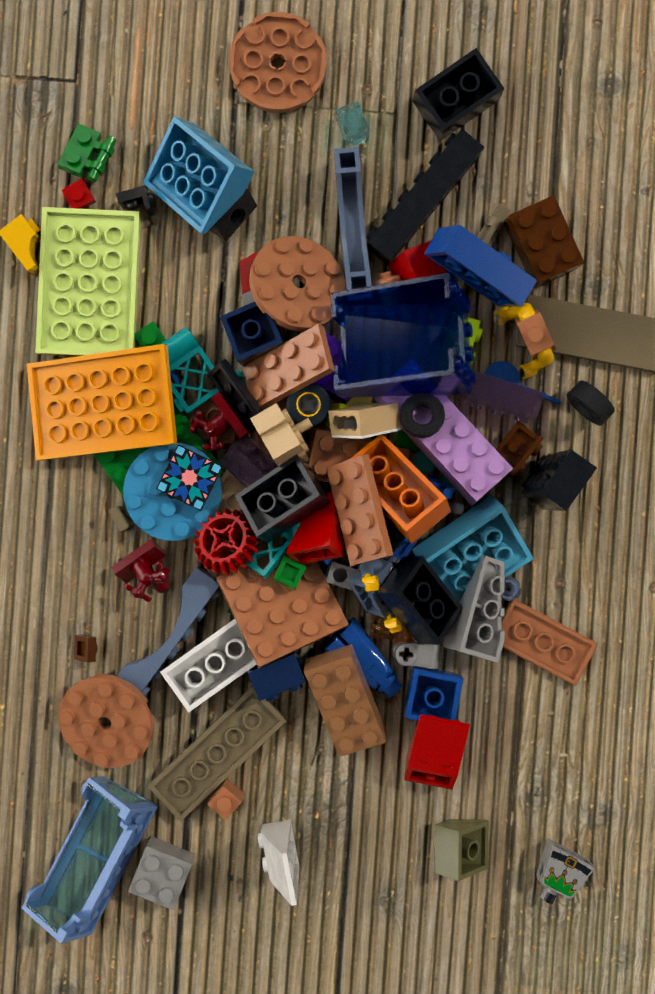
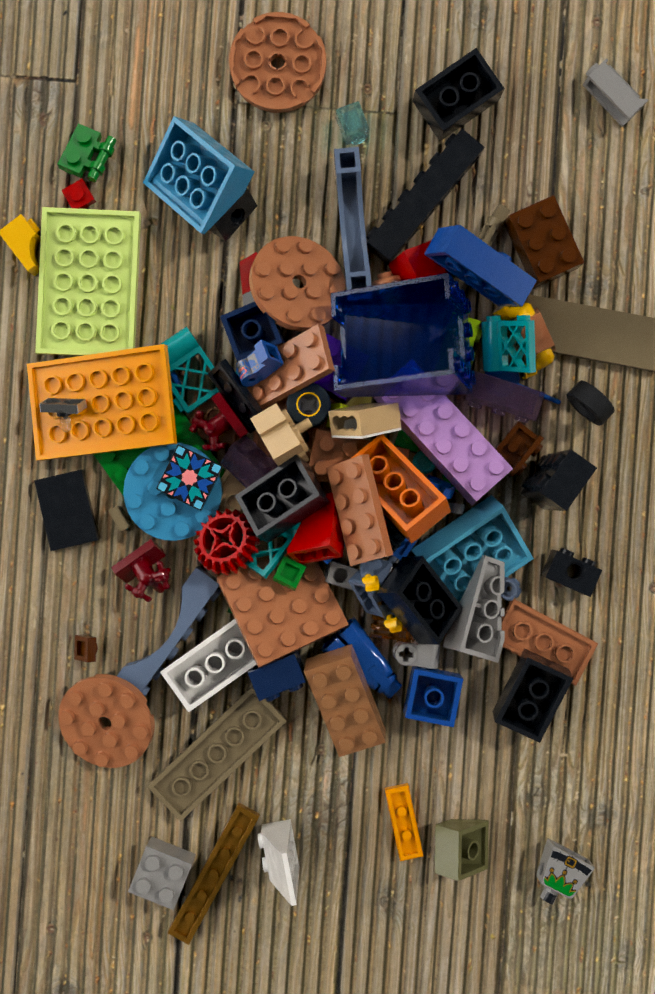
windscreen [22,776,158,944] -> none
black bracket [116,186,157,216] -> none
green plate [135,321,166,347] -> none
nougat brick [207,778,244,820] -> none
black tyre [400,392,445,438] -> none
red slope [404,714,470,790] -> none
none -> black tile [34,469,100,551]
none -> dark grey piece [39,398,87,432]
none -> pearl gold plate [168,803,260,945]
none -> blue leg [235,340,284,387]
none -> light orange tile [384,783,423,861]
none -> teal piece [481,315,536,373]
none -> black brick [492,648,574,743]
none -> black brick [540,547,602,597]
none -> light grey window [583,58,649,127]

